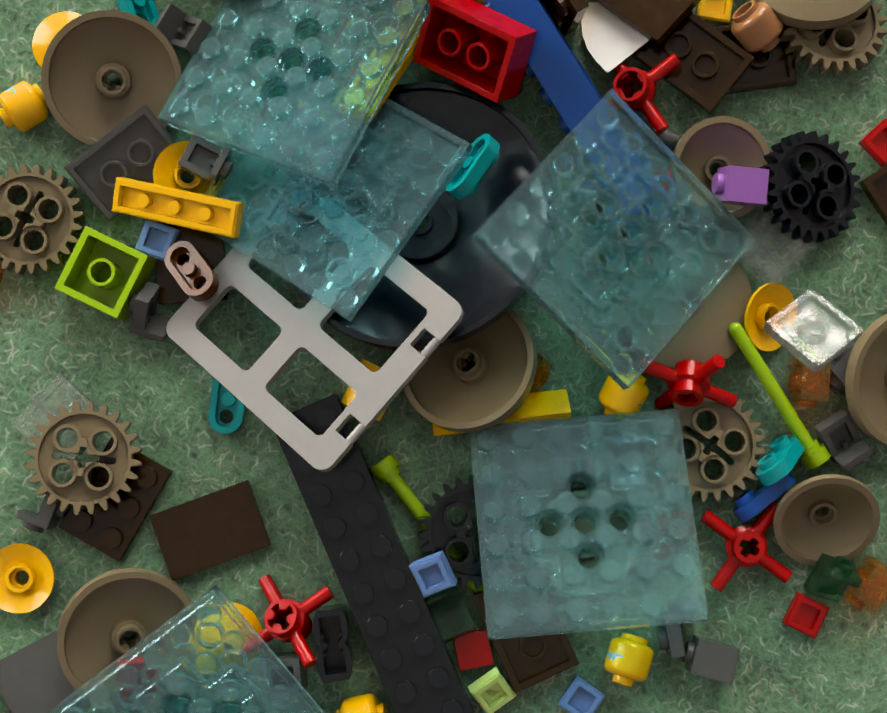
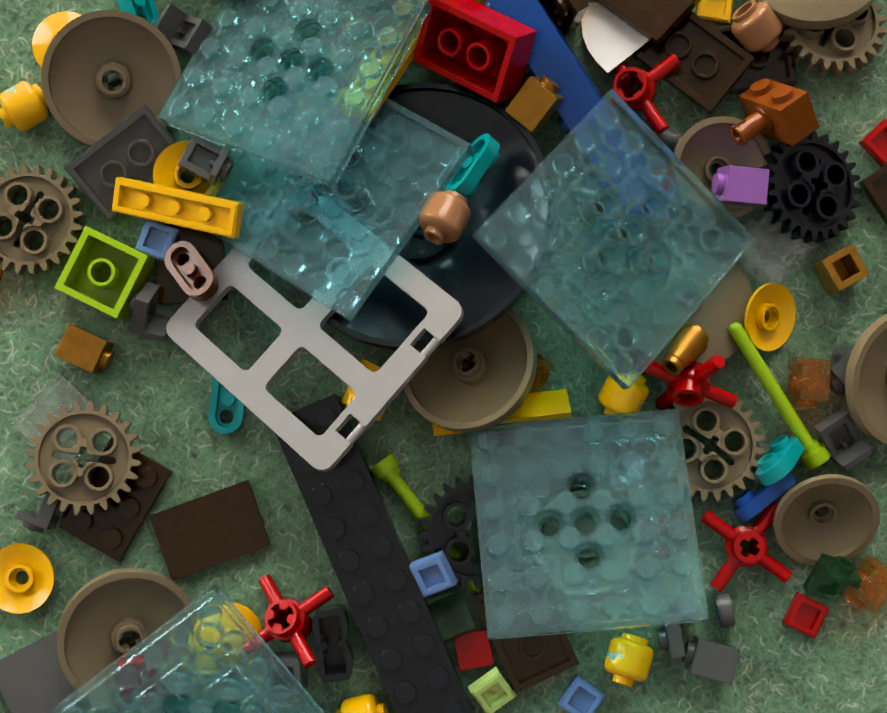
clear plate [763,288,864,374] -> none
none -> pearl gold brick [54,324,115,374]
none -> medium nougat head [418,190,471,245]
none -> pearl gold brick [505,75,564,132]
none -> pearl gold cone [662,324,709,375]
none -> dark grey tile [714,592,735,628]
none -> dark orange brick [730,78,819,146]
none -> pearl gold brick [811,244,870,295]

